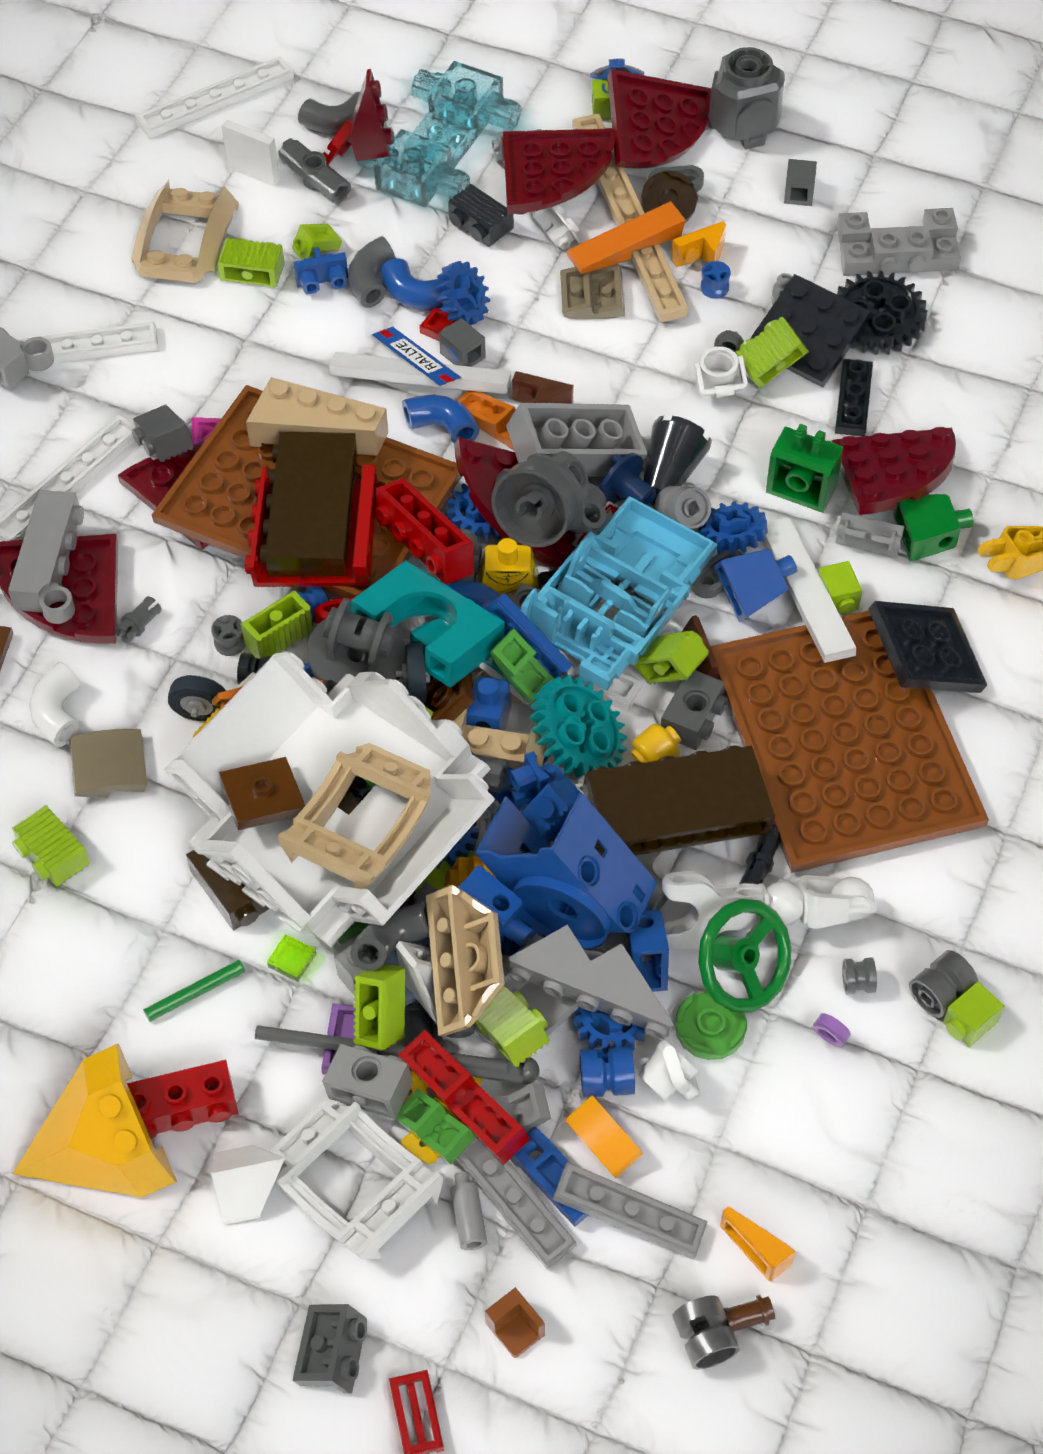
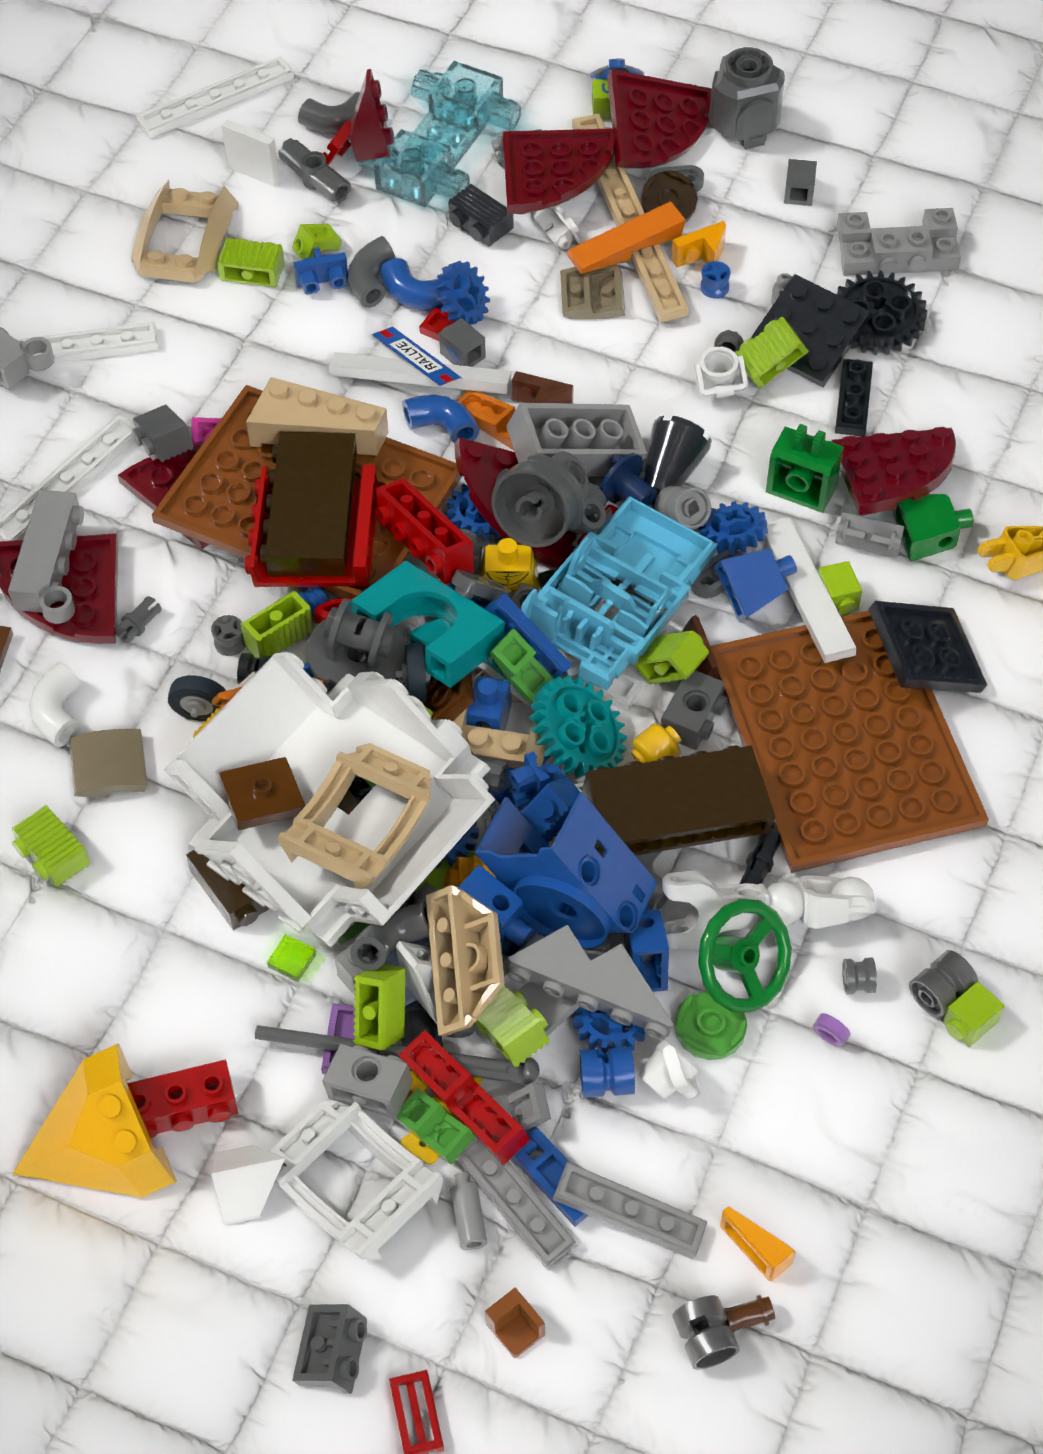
green bar [143,960,245,1022] -> none
light orange slope [565,1095,644,1179] -> none
none -> dark grey plate [451,569,511,604]

